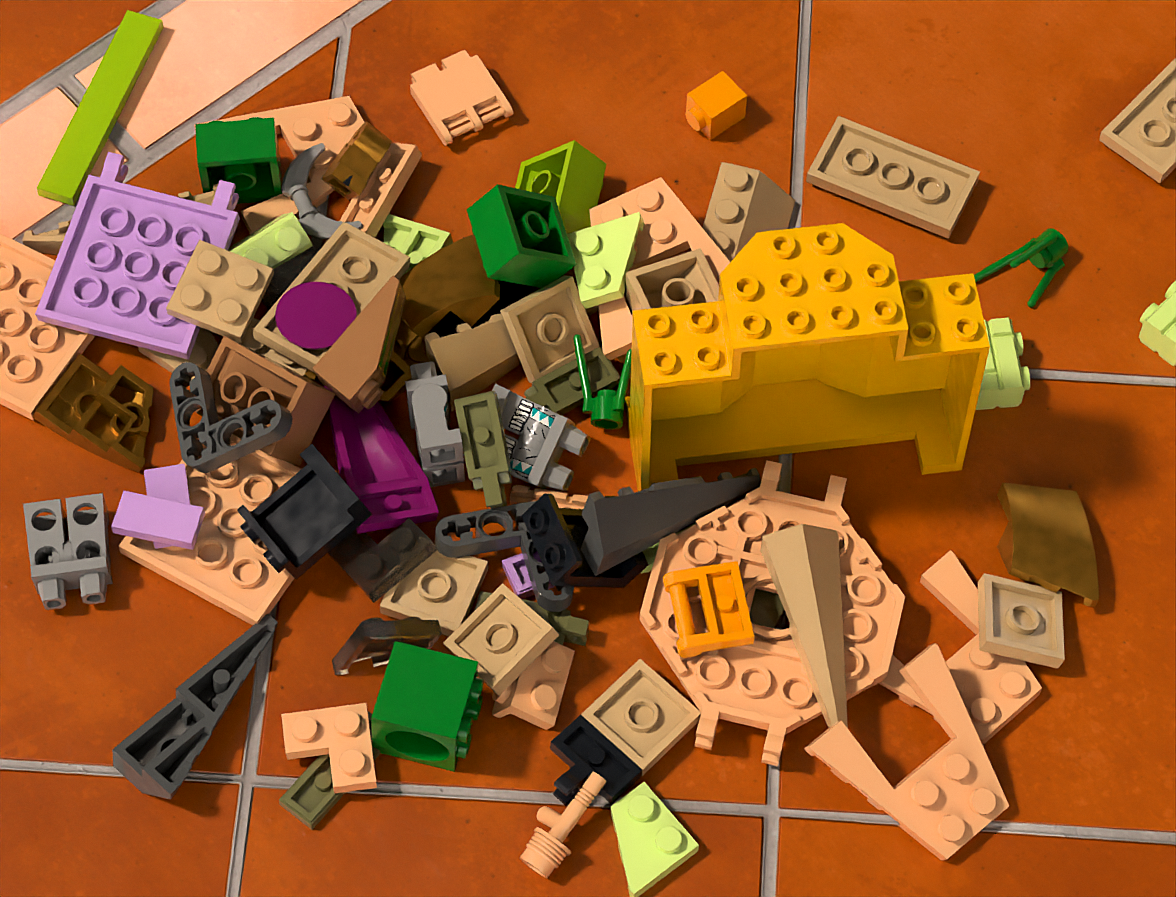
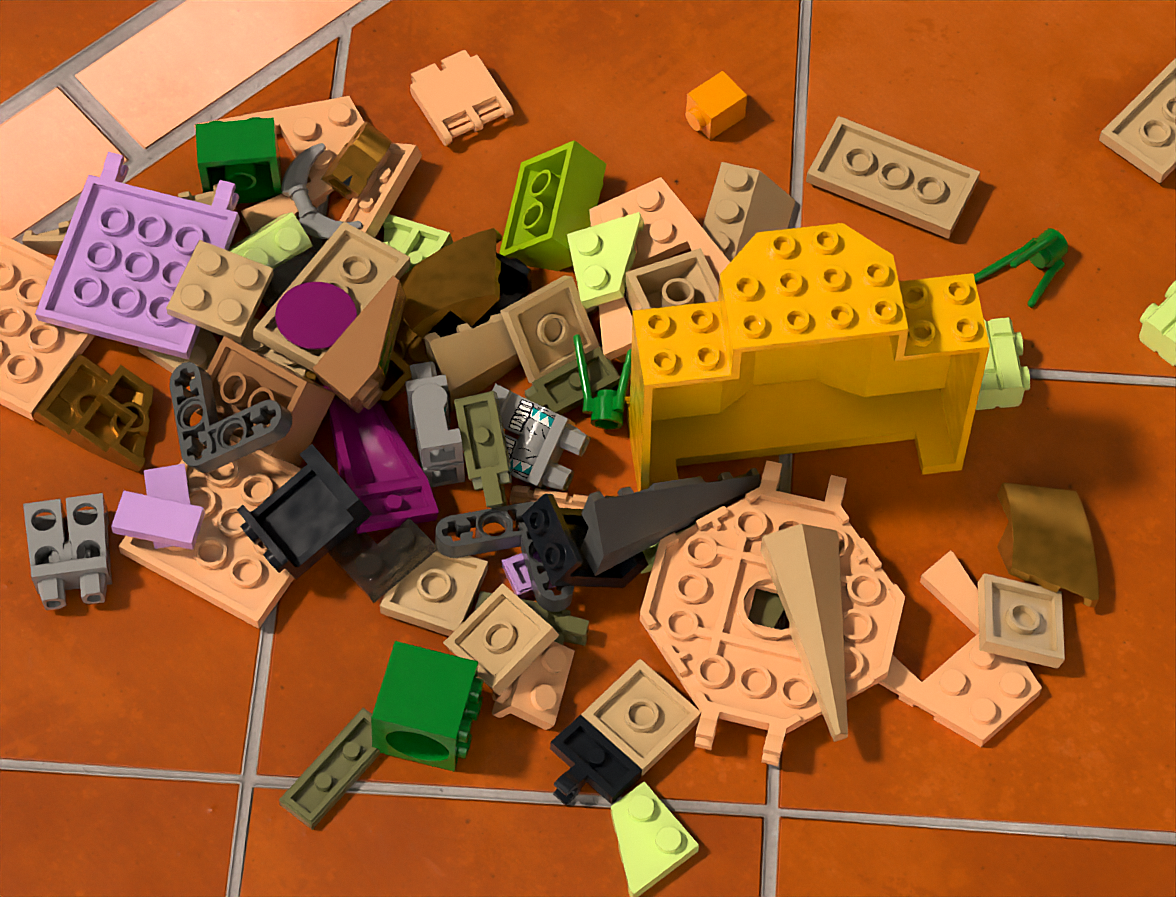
lime tile [37,10,164,206] -> none
dark grey wedge [112,614,278,799] -> none
light nougat plate [281,703,377,794] -> none
clear smoke wing [332,617,442,675] -> none
green brick [467,184,577,288] -> none
light nougat piece [520,772,607,879] -> none
light orange plate [662,561,754,658] -> none
light nougat wing [804,643,1009,860] -> none

